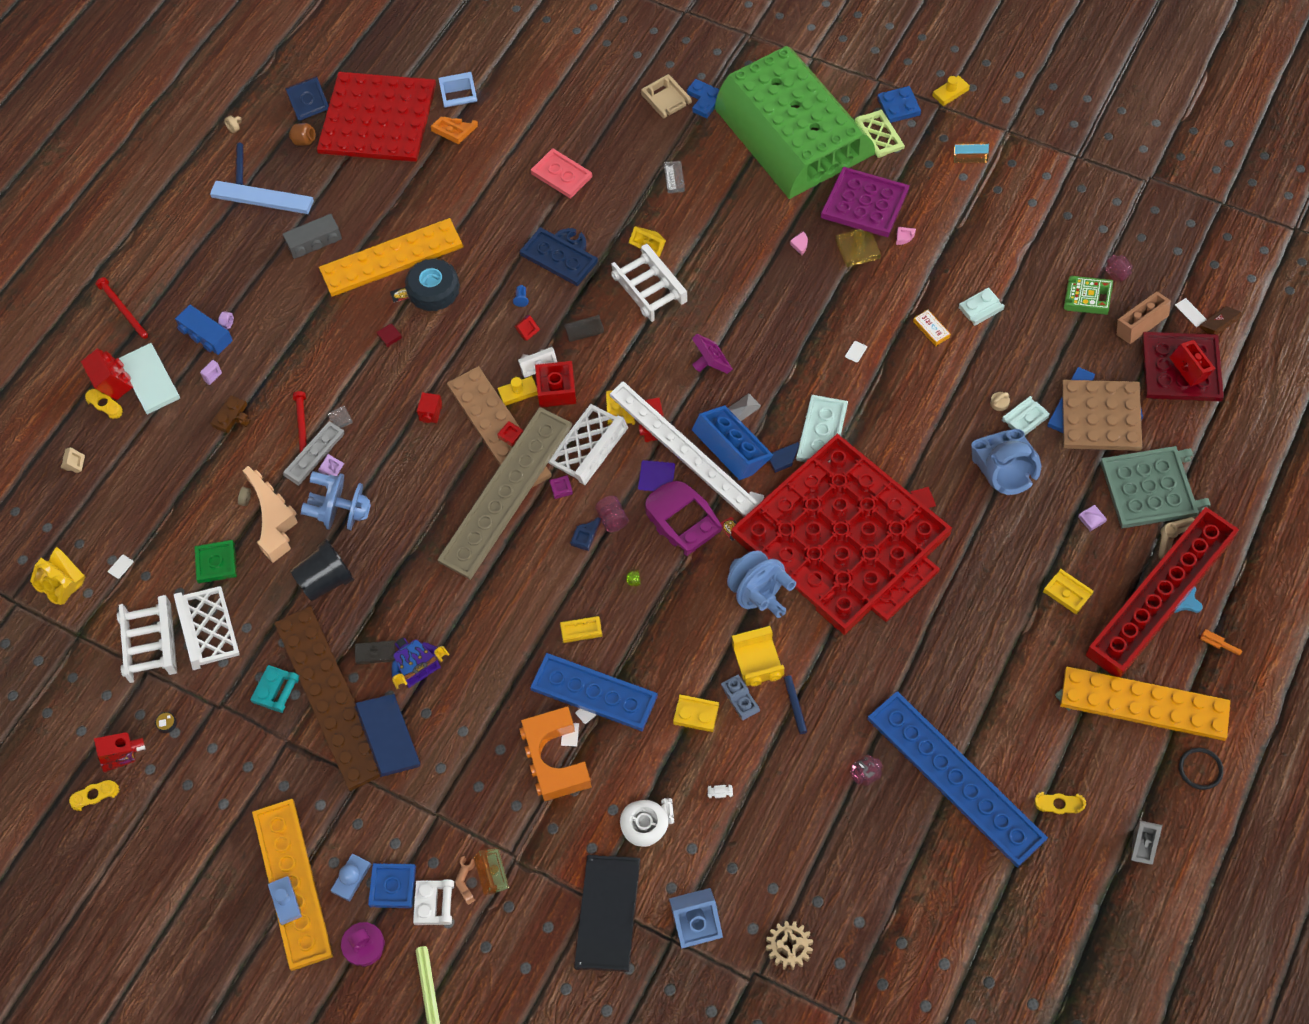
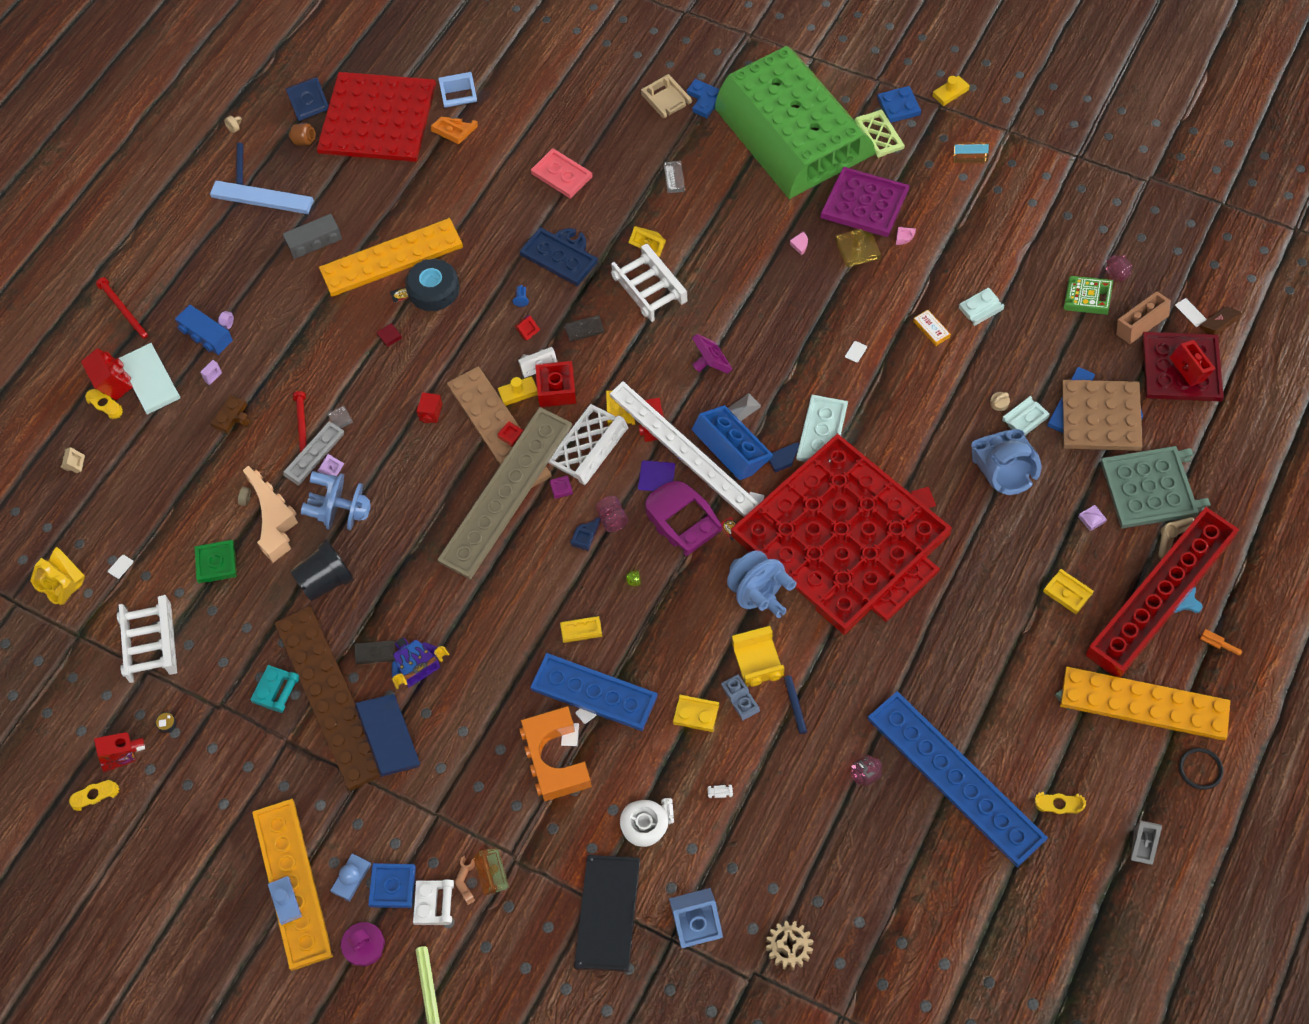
white fence [174,586,239,670] -> none

